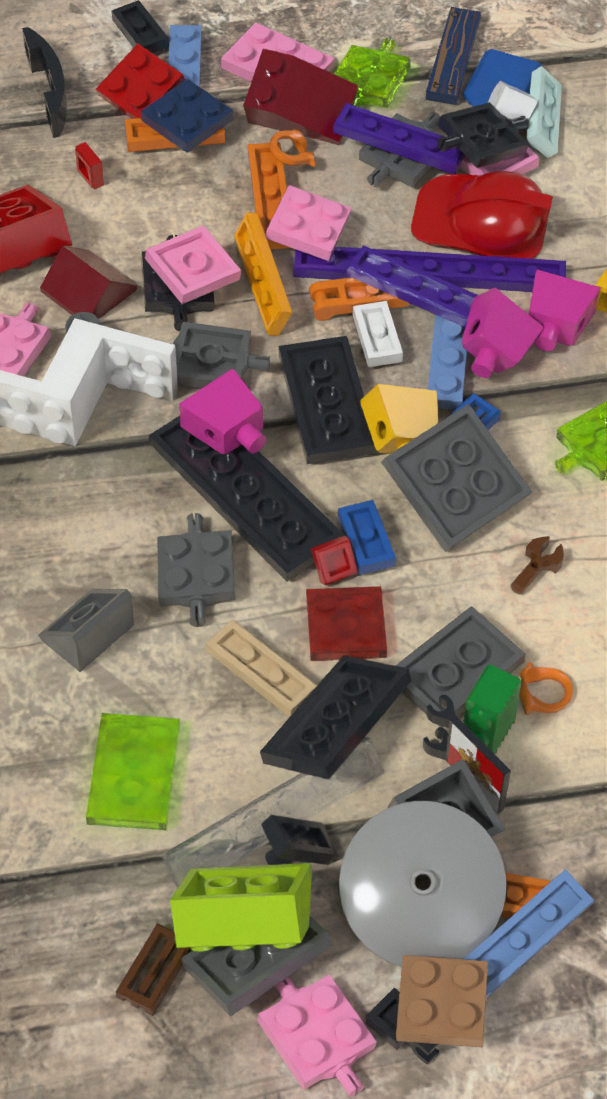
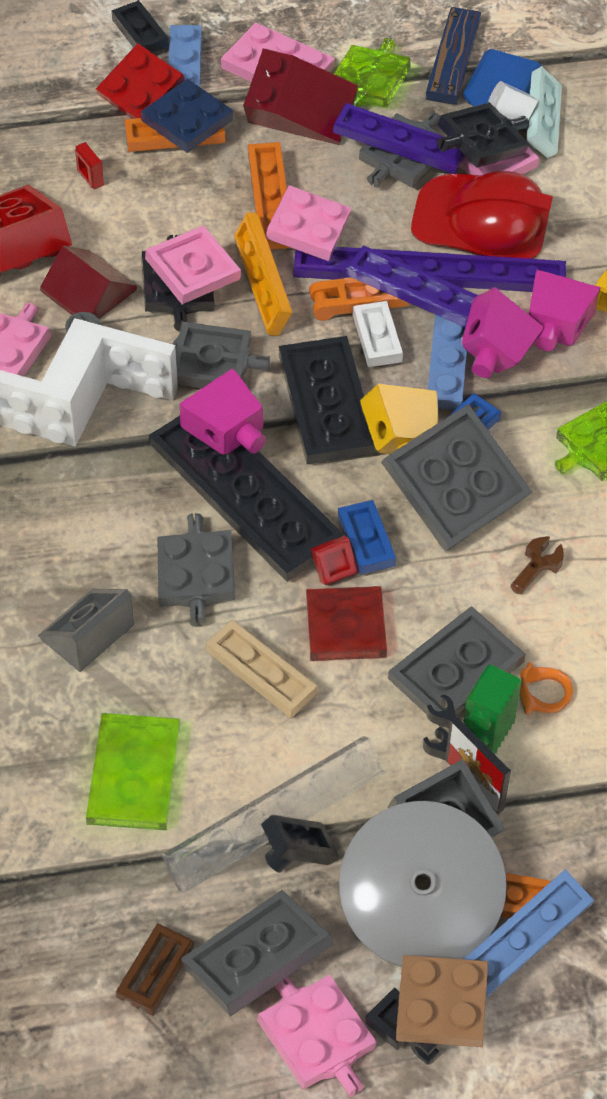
black slope [22,27,67,138] -> none
lime slope [170,863,312,952] -> none
black plate [260,655,411,780] -> none
orange piece [269,129,316,167] -> none

